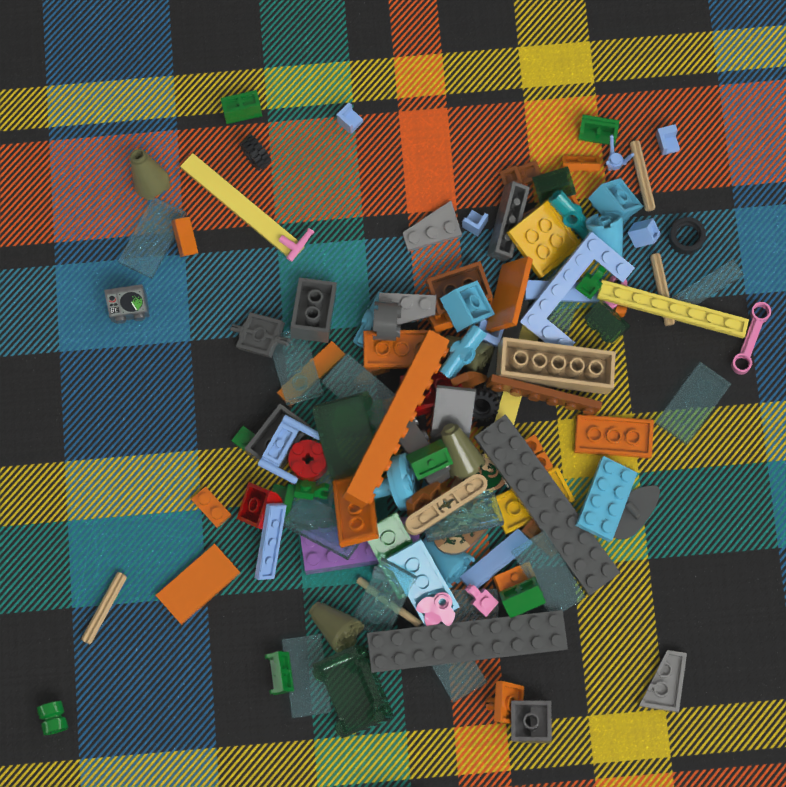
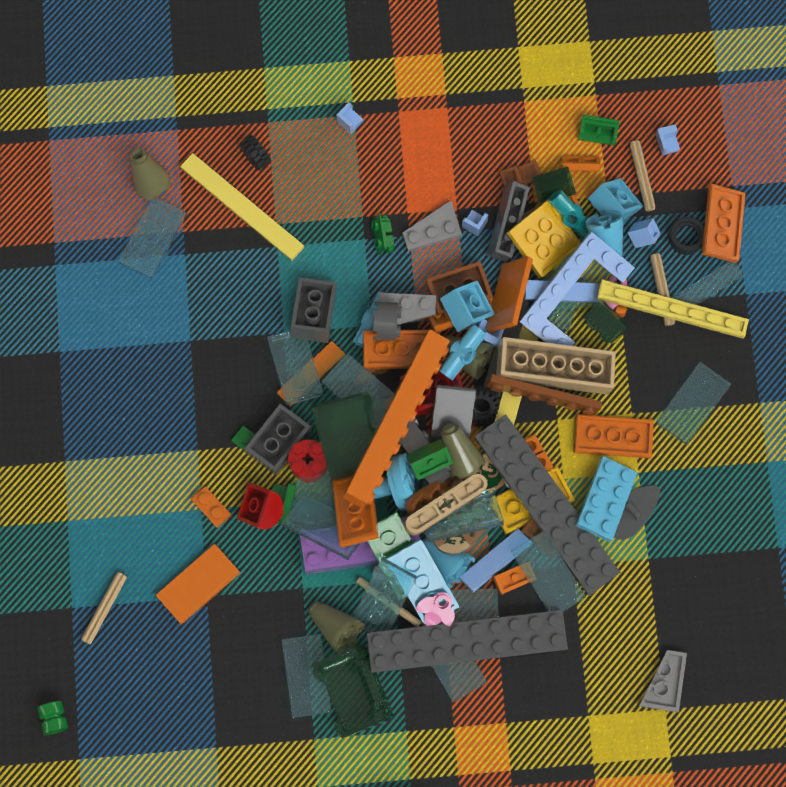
slope [104,284,150,324] -> none
orange slope [171,217,198,258] -> none
green hinge [221,90,263,124] -> none
dark grey plate [230,312,290,358] -> none
light blue tile [254,503,287,580] -> none
light blue plate [258,415,322,484] -> none
green hinge [264,651,294,695] -> none
bright pink piece [279,228,314,262] -> none
green plate [294,480,330,500] -> none
dark orange slope [450,371,488,388] -> none
bright pink plate [465,584,499,617] -> none
orange tile [486,681,524,725] -> none
green hinge [499,576,546,618] -> none
flat silver slope [511,701,552,743] -> none
green plate [575,265,607,299] -> none
light blue plant [606,135,634,171] -> none
bright pink piece [731,302,771,375] -> none
none -> green hinge [371,213,395,255]
none -> orange tile [702,184,746,263]

